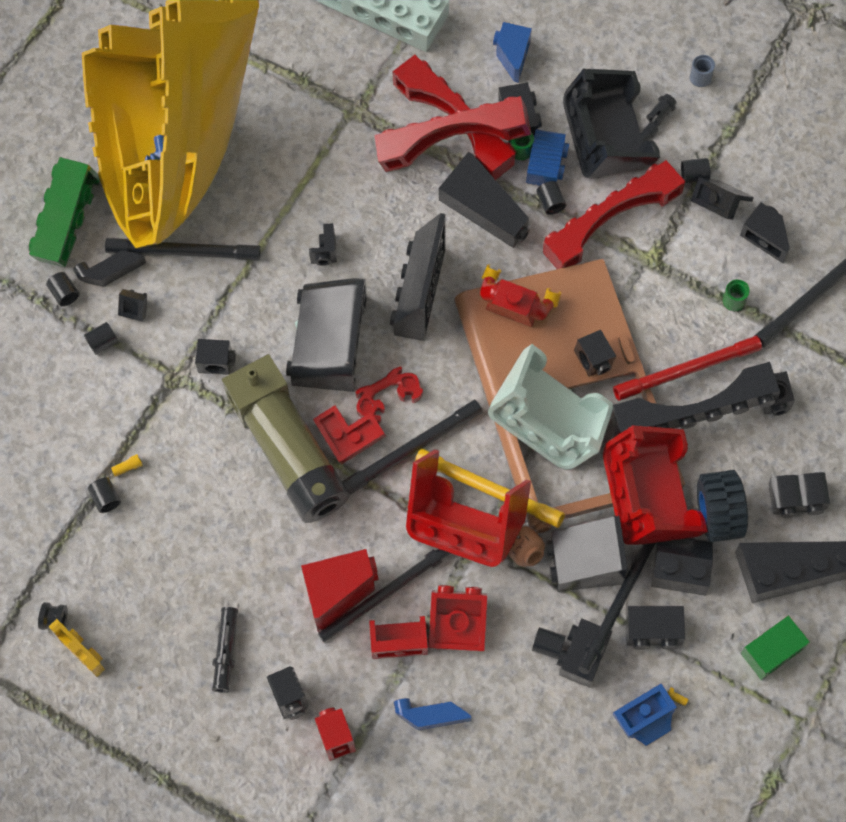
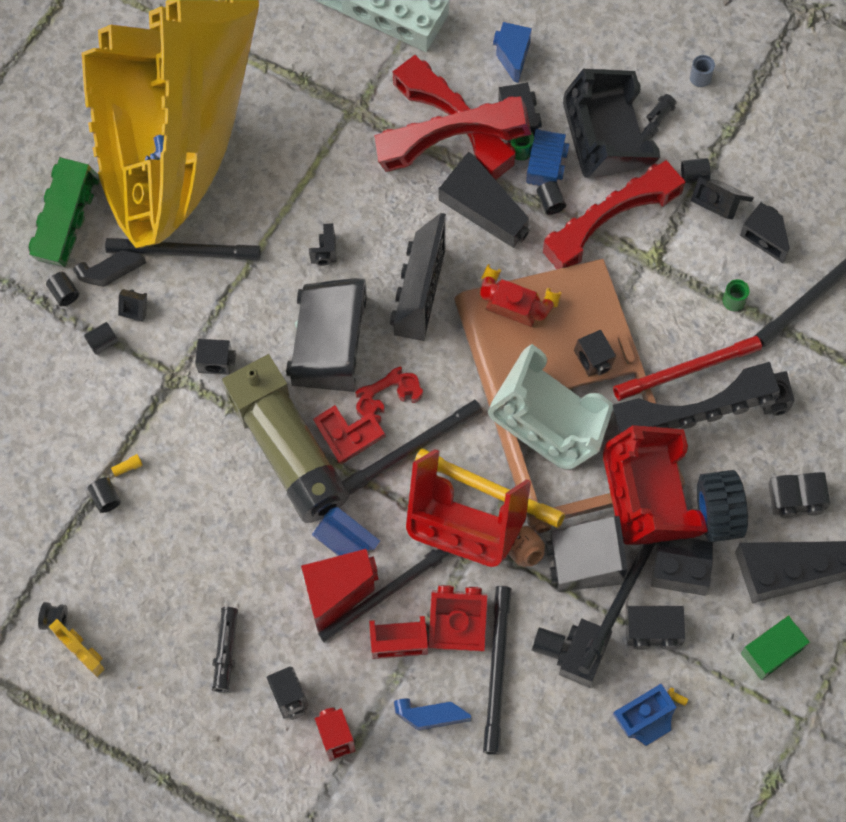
none -> blue panel [312,507,380,556]
none -> black piece [483,586,512,755]

